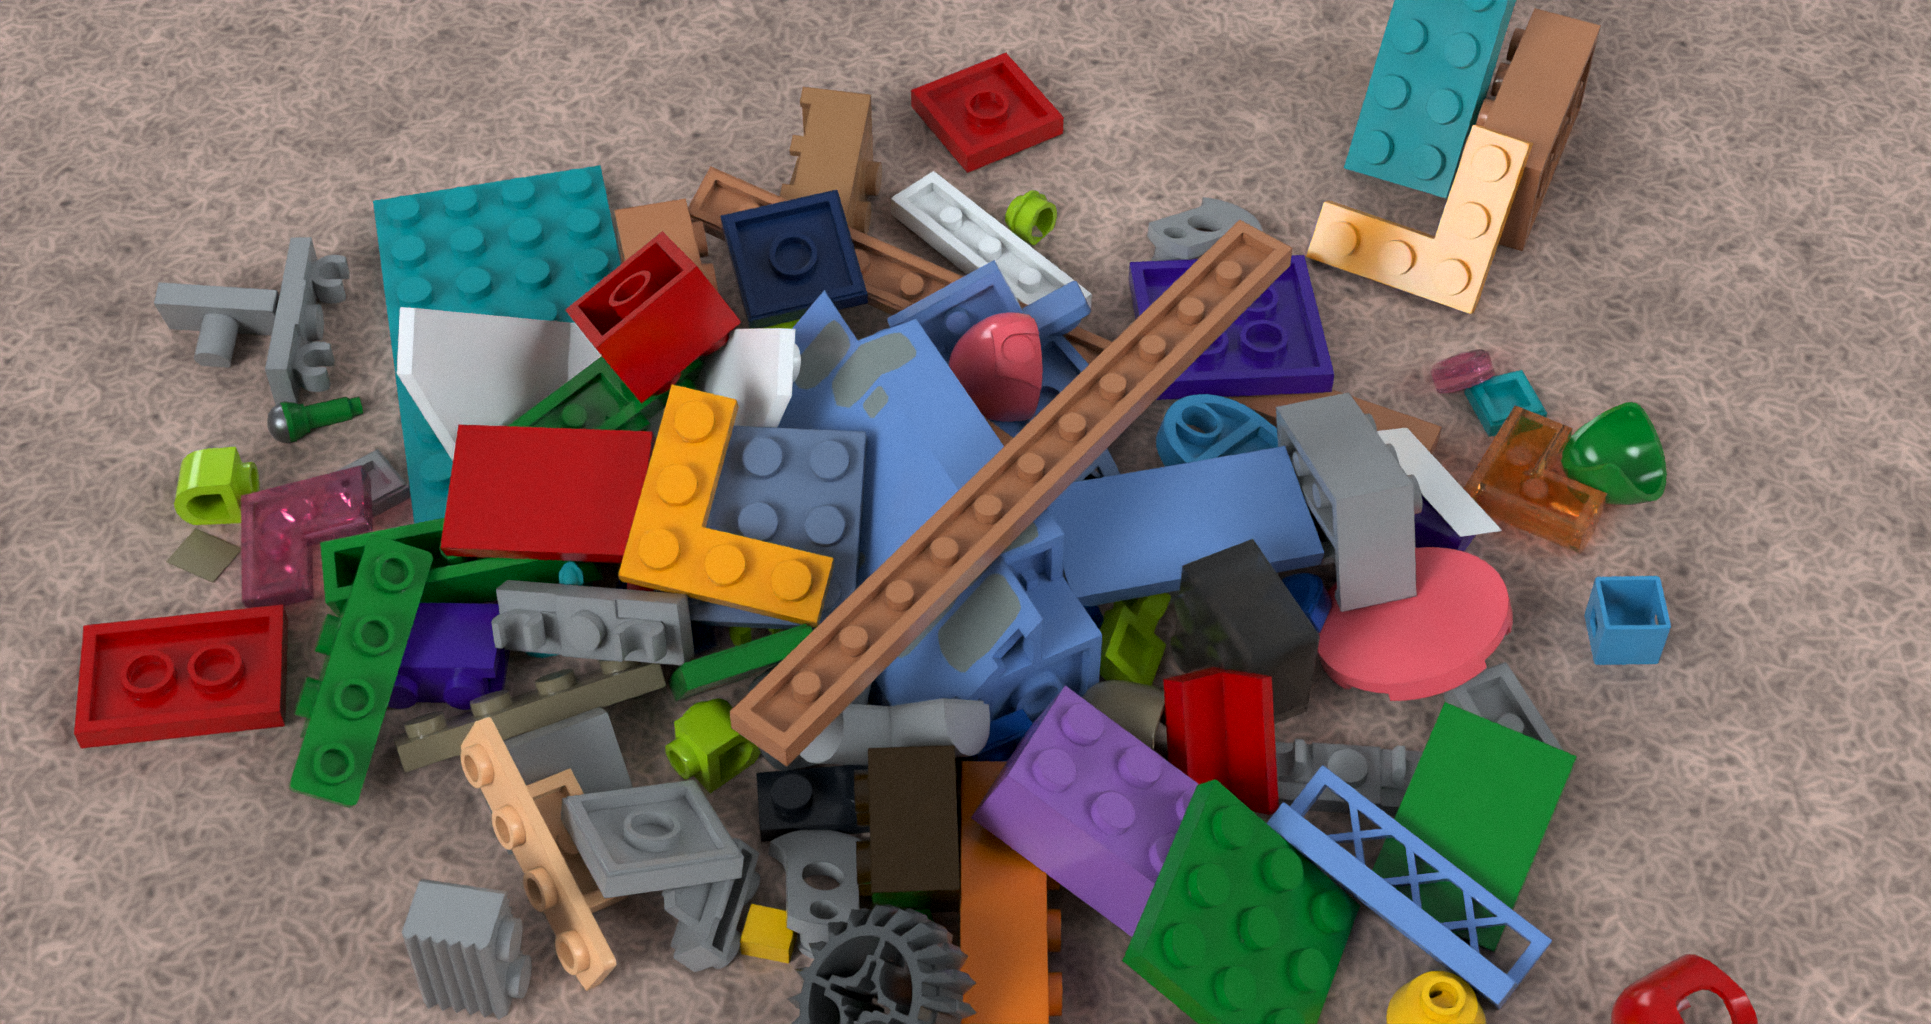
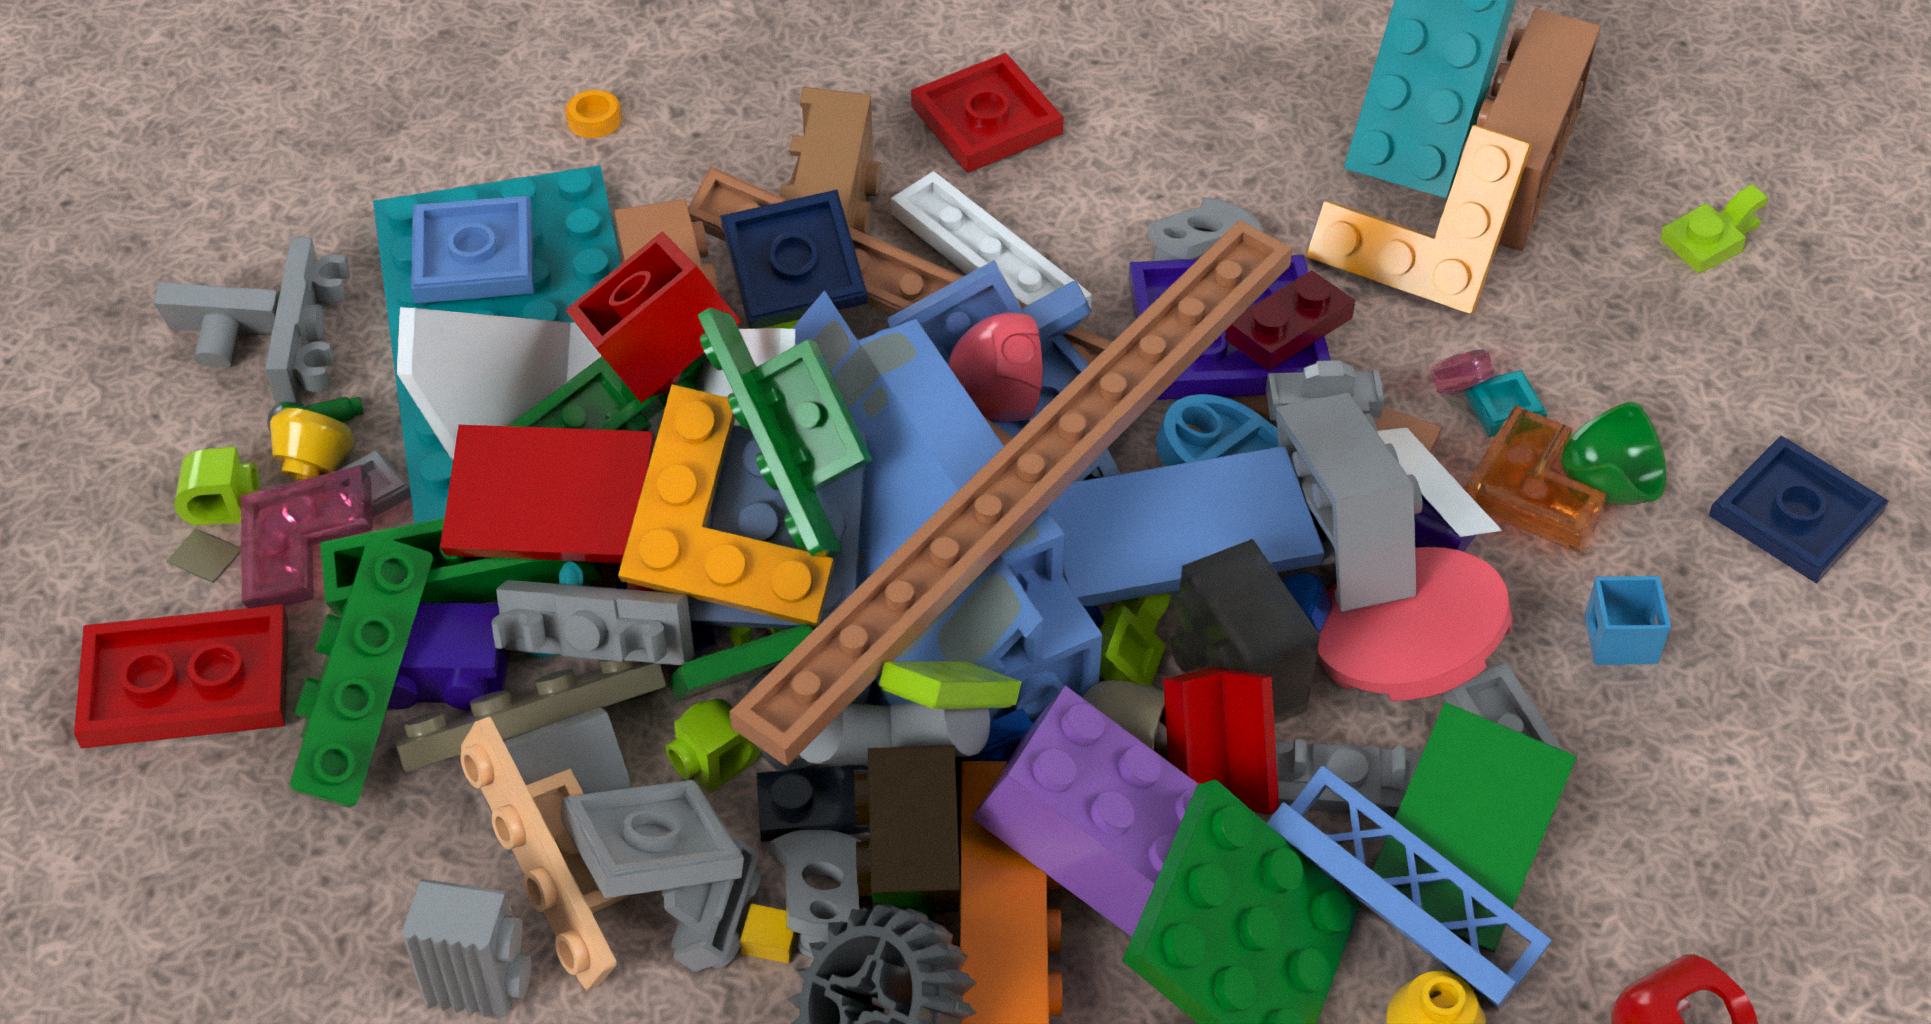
lime plate [1005,190,1057,246] -> none
none -> yellow cone [270,408,355,483]
none -> medium blue tile [411,196,534,303]
none -> light orange tile [565,89,622,138]
none -> green bracket [698,308,873,557]
none -> lime tile [878,661,1022,709]
none -> dark red plate [1225,270,1355,371]
none -> light grey piece [1265,360,1384,422]
none -> lime plate [1660,184,1768,274]
none -> dark blue tile [1709,435,1889,584]

